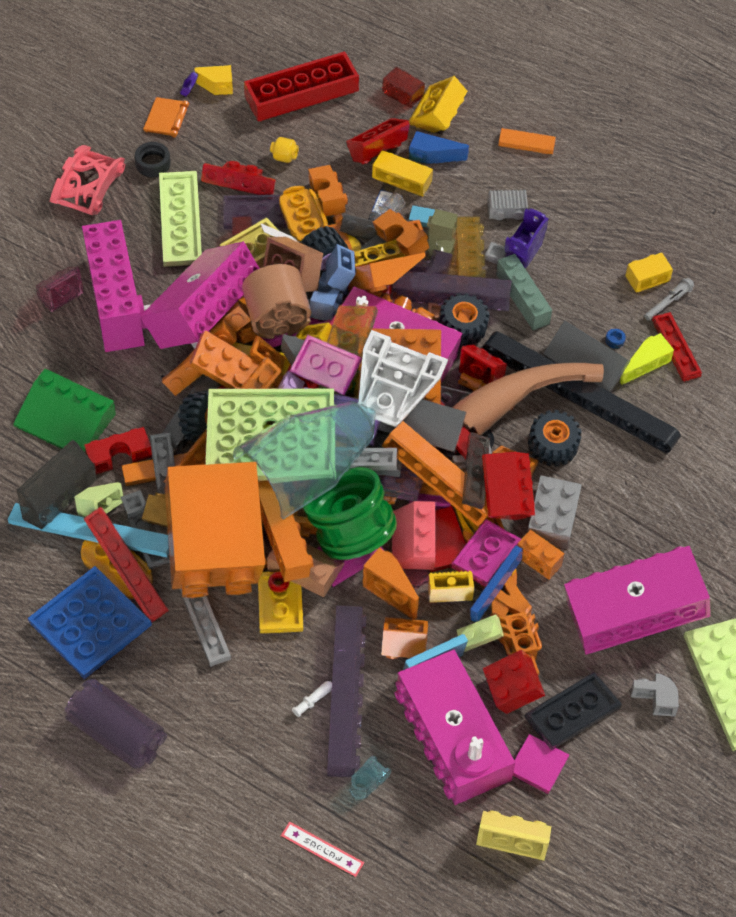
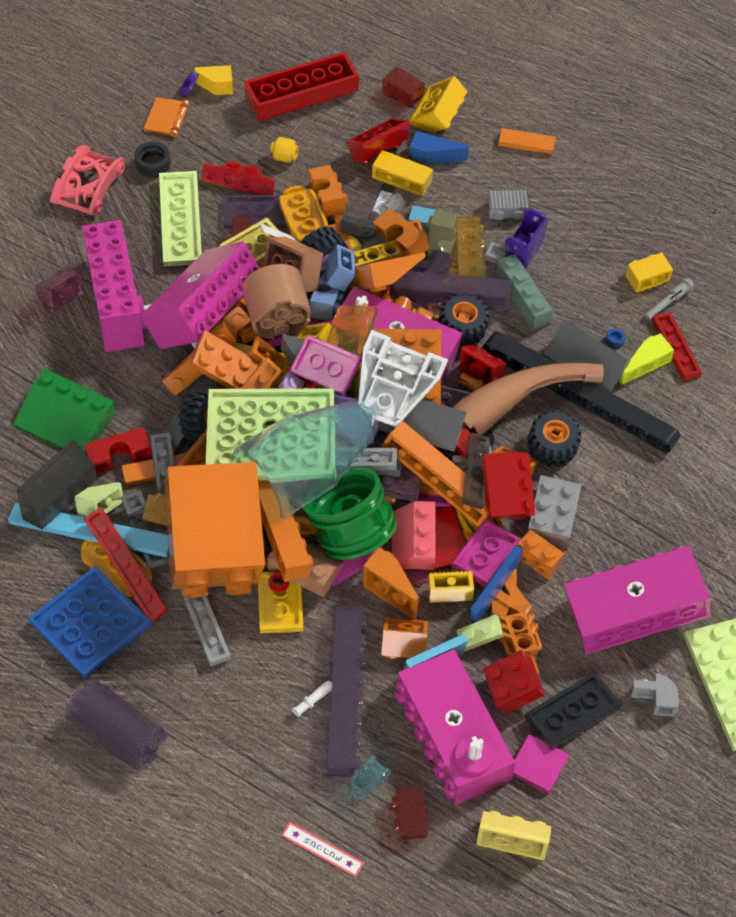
none -> clear red brick [391,786,428,840]

